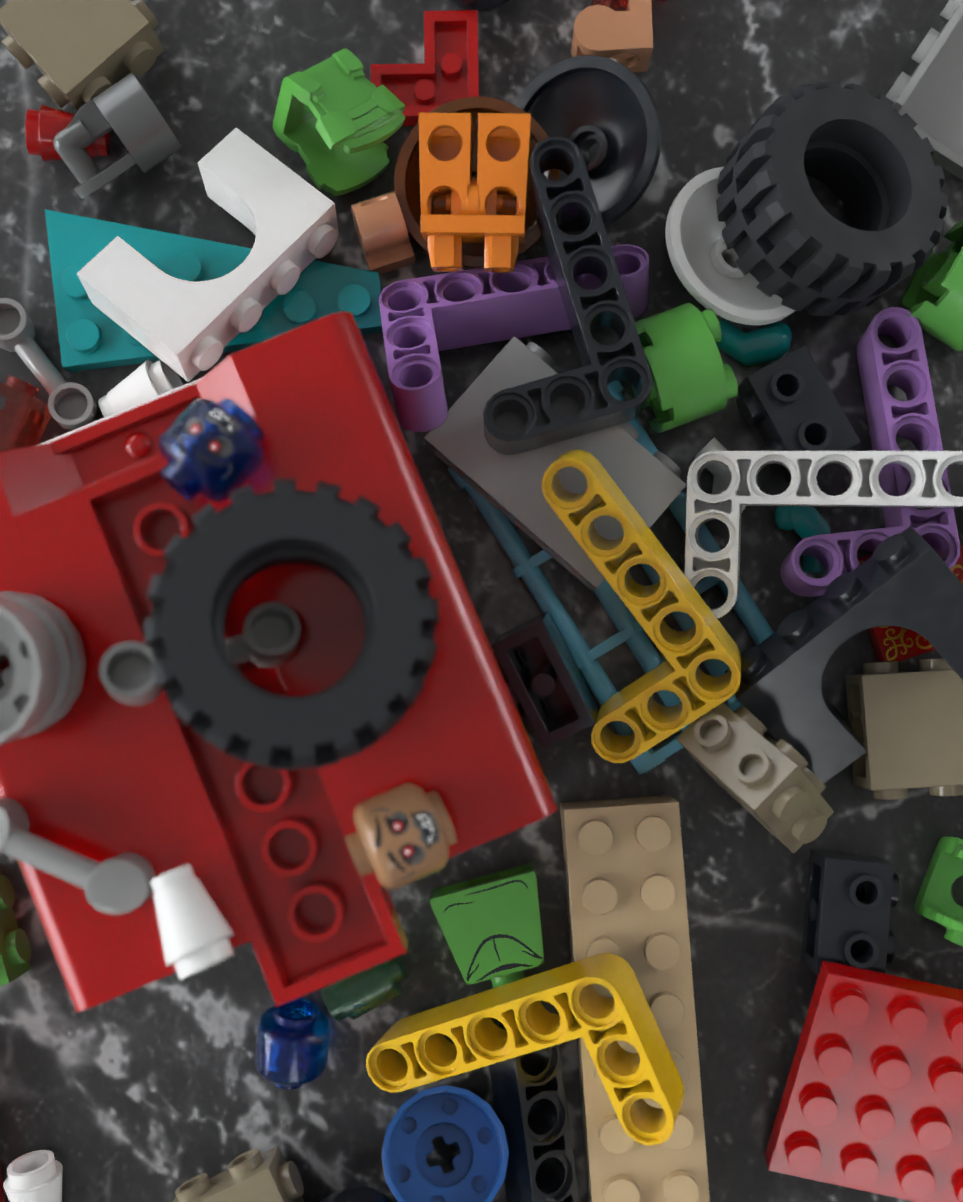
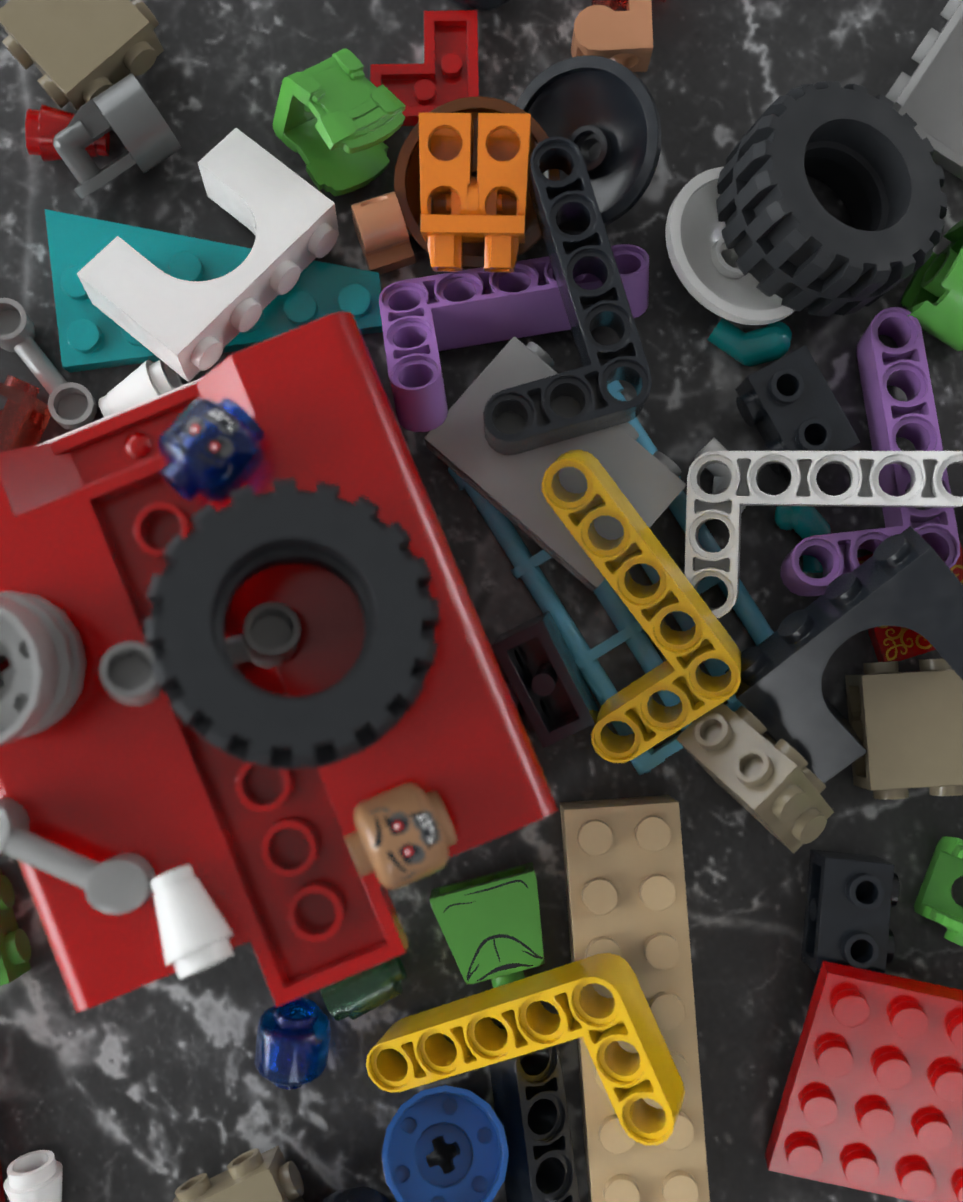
bright green brick [630,303,738,433] -> none

